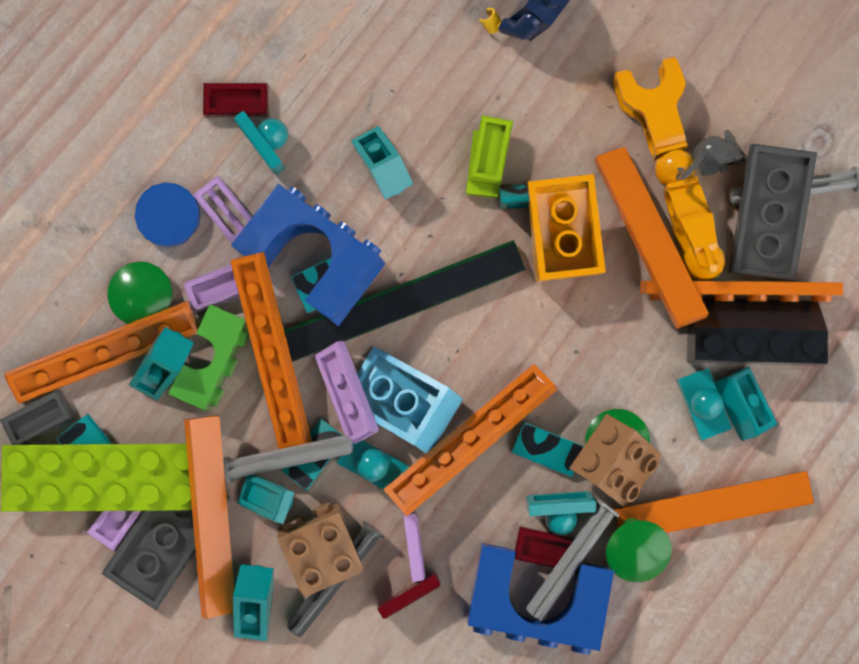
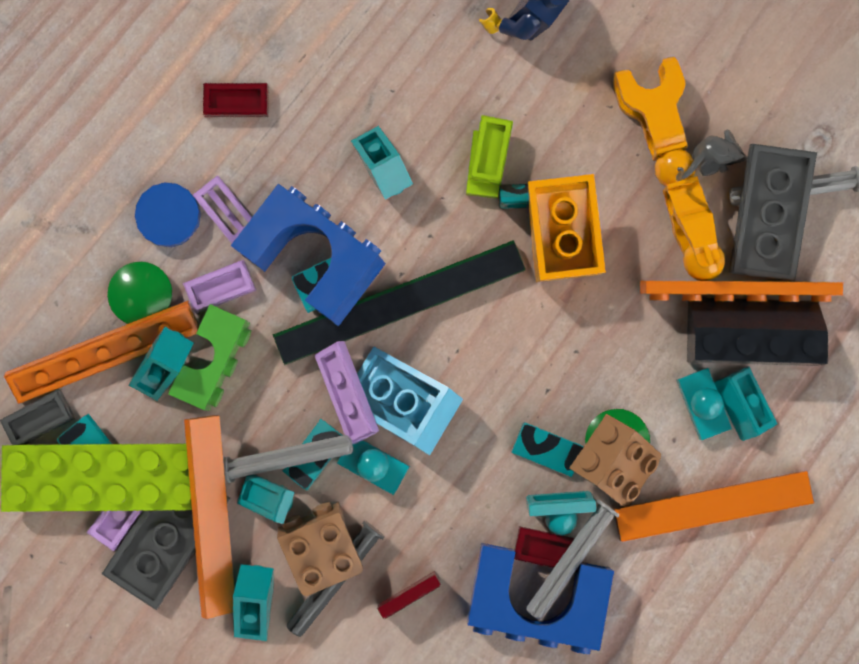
orange tile [230,252,312,449] -> none
teal tile [234,110,288,175] -> none
orange plate [383,364,557,517] -> none
lavender tile [403,512,425,582] -> none
orange tile [594,147,709,329] -> none
green dish [605,518,672,583] -> none

